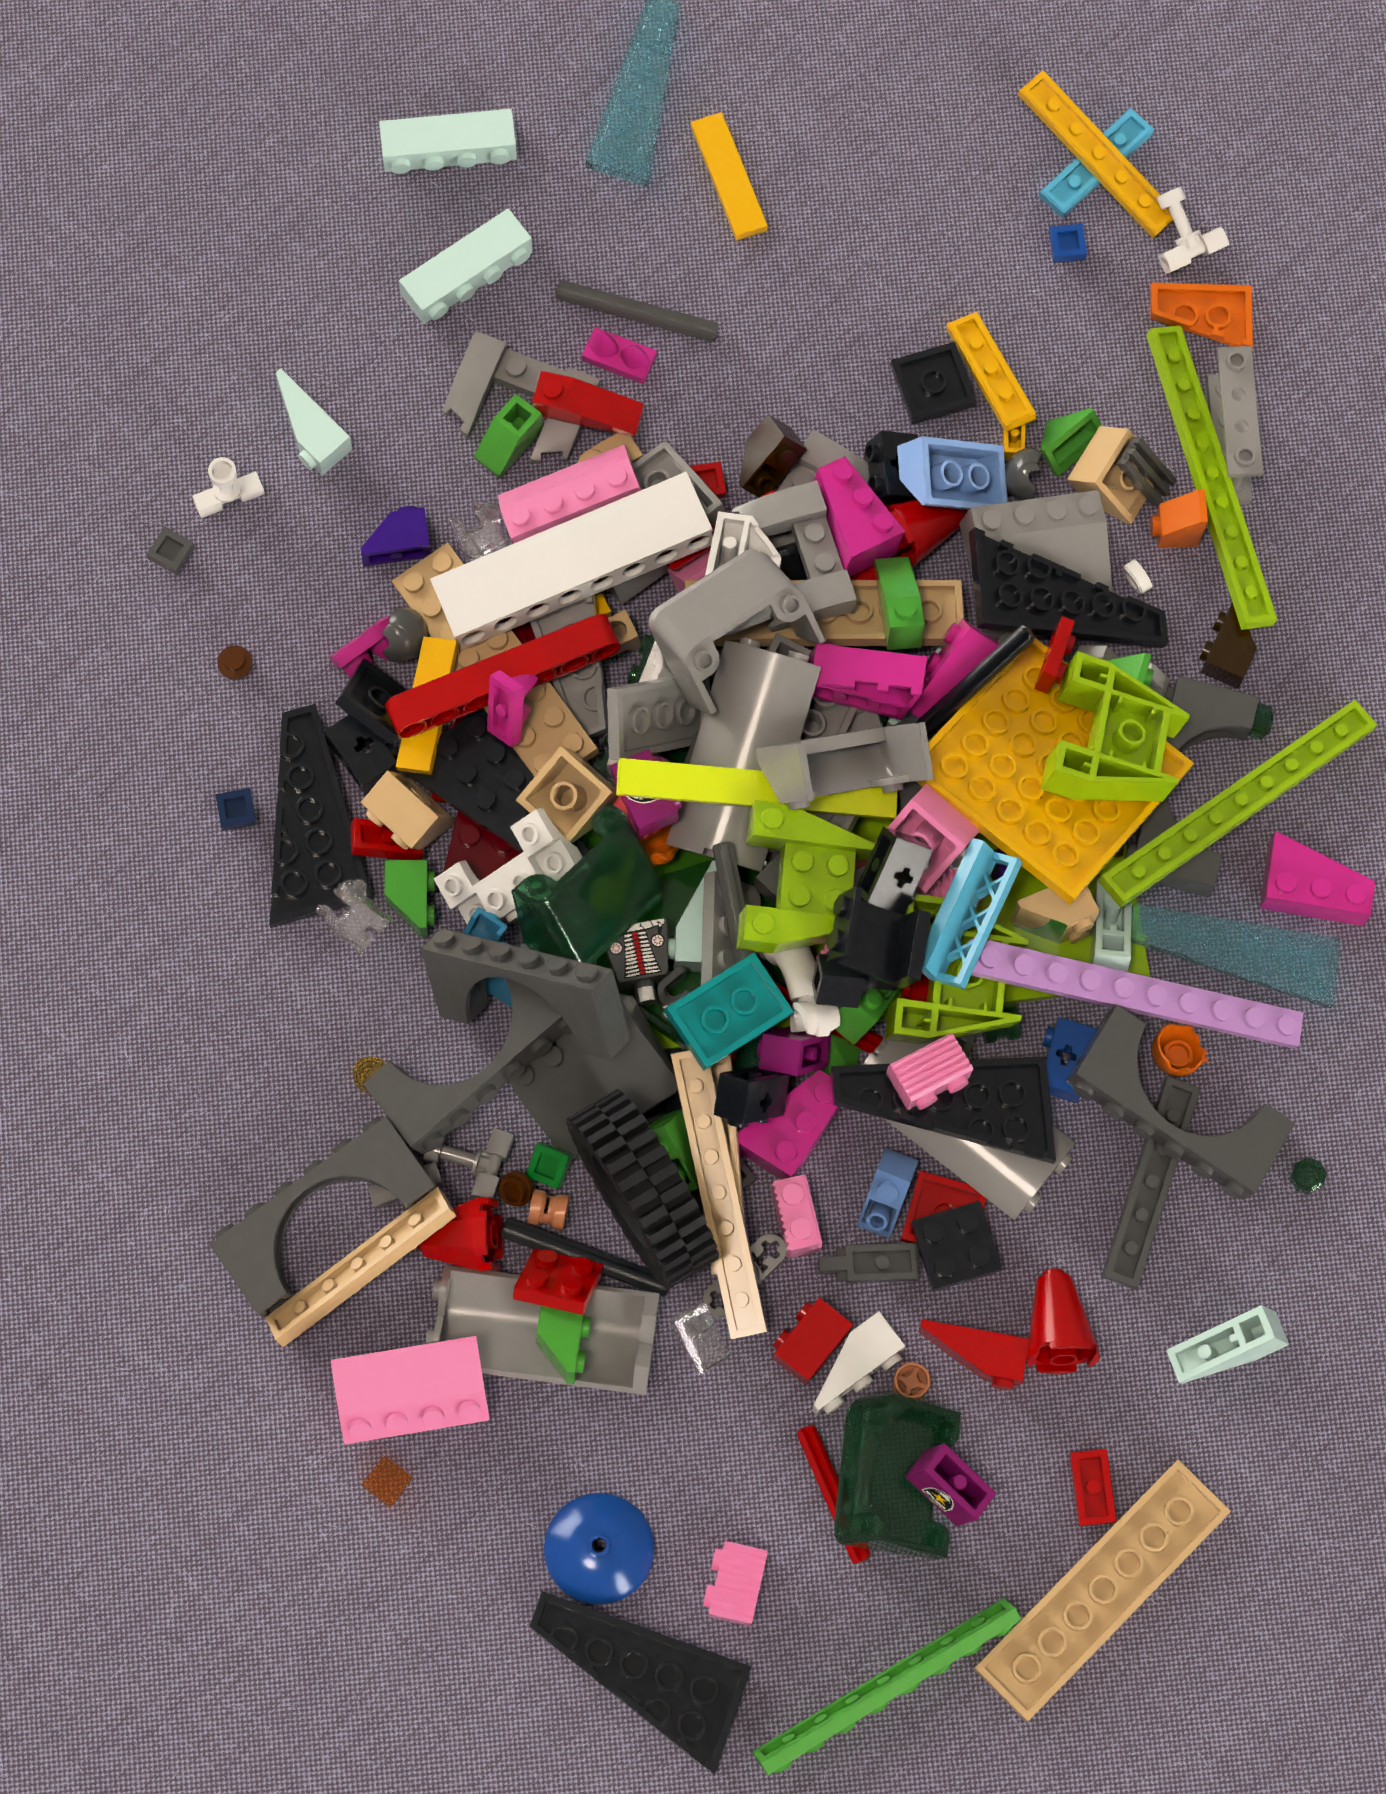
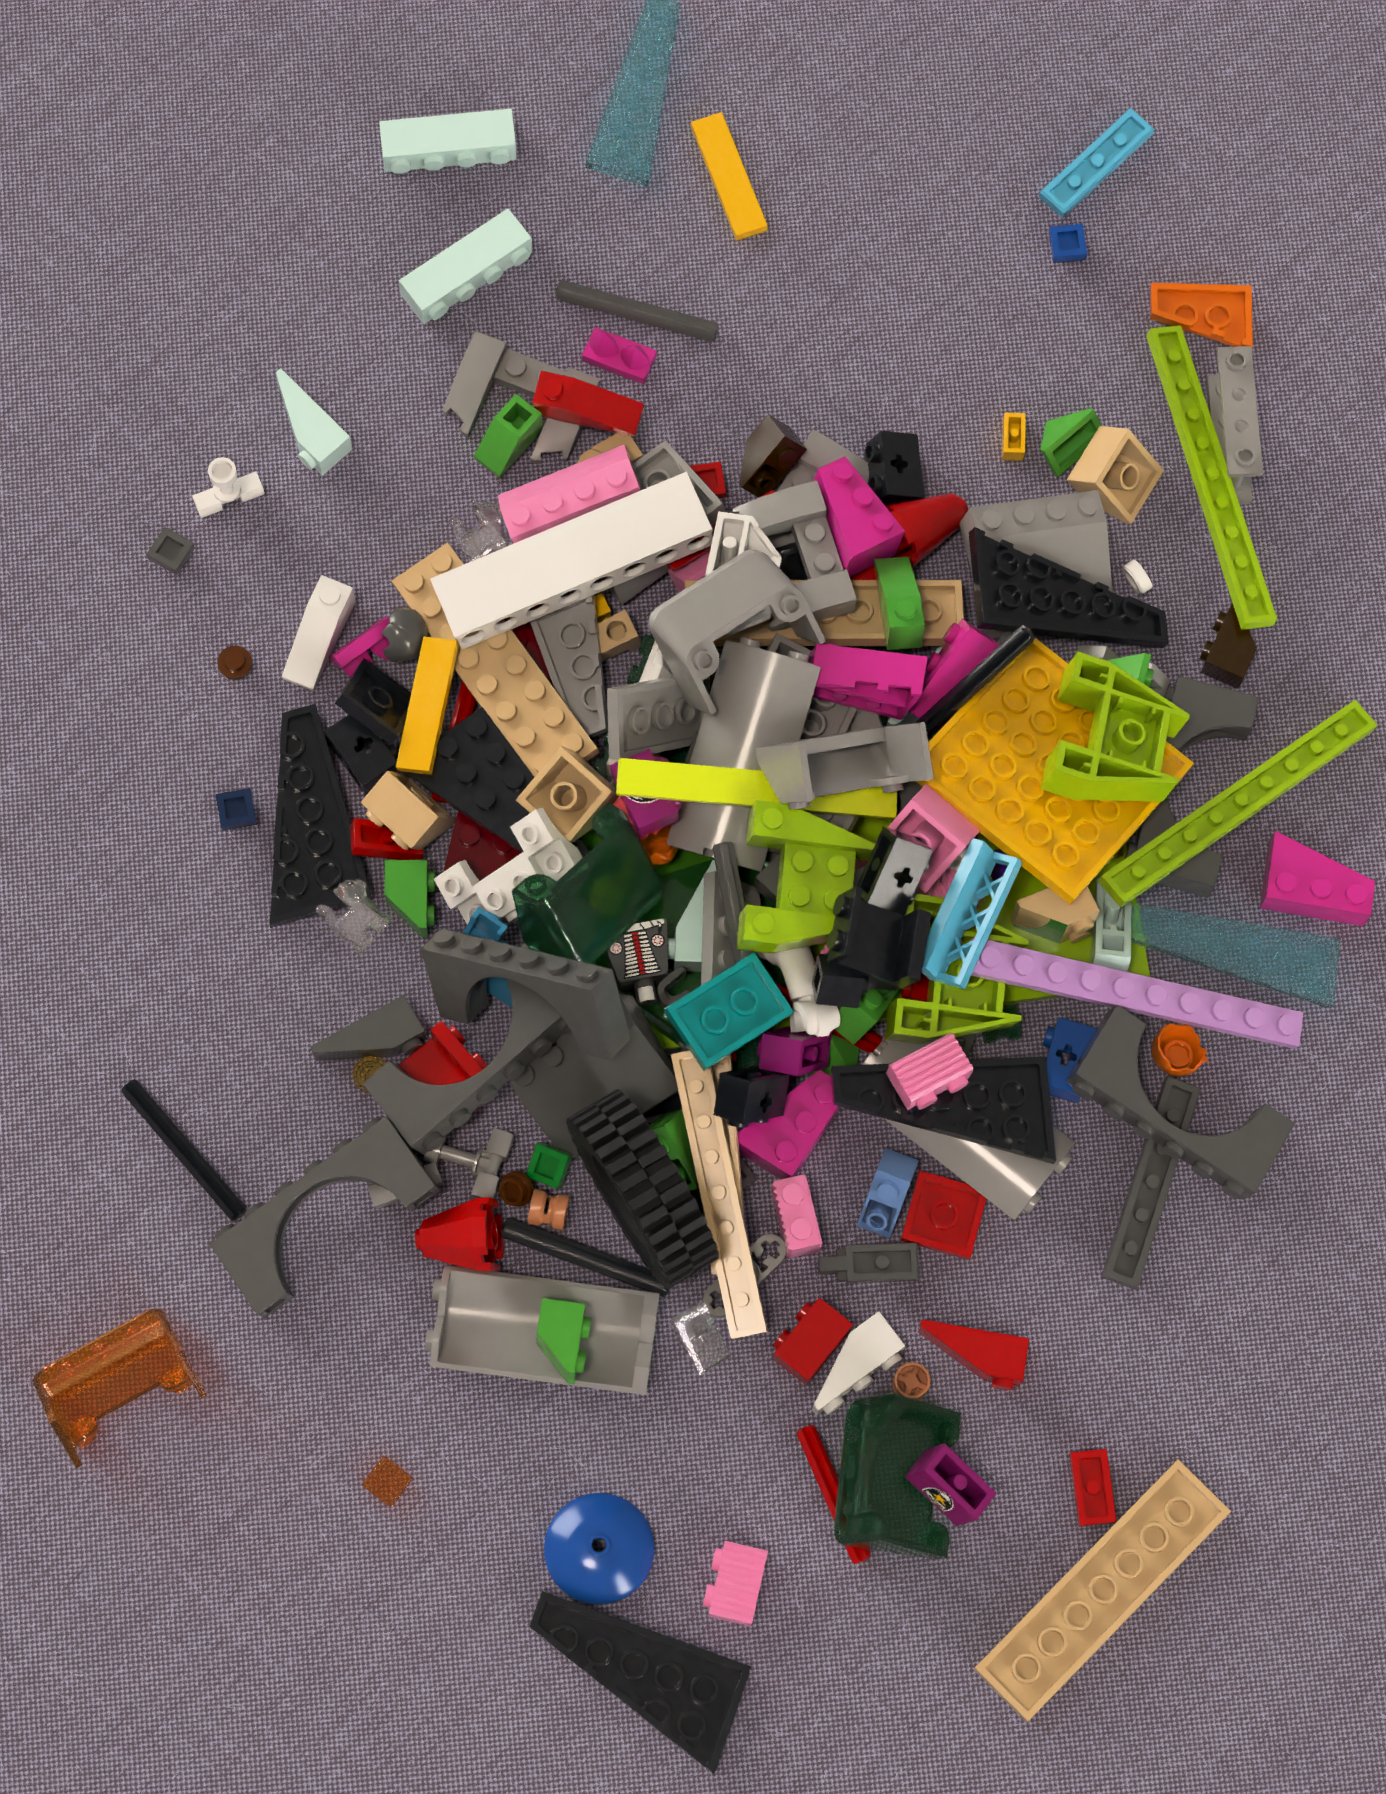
tan plate [265,1187,456,1347] -> none
bright pink slope [331,1336,490,1445] -> none
dark purple slope [360,505,431,567] -> none
red beam [385,614,621,738] -> none
dark pink tile [487,670,538,747] -> none
red plate [513,1248,603,1315] -> none
bright green plate [752,1598,1022,1775] -> none
black plate [890,342,976,425] -> none
light blue slope [897,436,1007,510] -> none
black plate [910,1201,1002,1292] -> none
yellow tile [947,312,1036,432] -> none
dark grey hair [1005,448,1041,500] -> none
yellow tile [1017,70,1174,239] -> none
red cone [1027,1269,1100,1374] -> none
red plate [1034,616,1076,694] -> none
dark grey tile [1117,437,1177,506] -> none
orange slope [1150,489,1208,548] -> none
white bar [1156,186,1229,274] -> none
light aqua slope [1166,1305,1289,1384] -> none
clear green tile [1249,703,1274,740] -> none
clear green tile [1290,1157,1327,1195] -> none
none -> clear orange windscreen [33,1308,208,1468]
none -> black axle [121,1079,246,1221]
none -> white slope [282,575,356,692]
none -> dark grey slope [310,995,426,1061]
none -> red bracket [398,1021,487,1085]

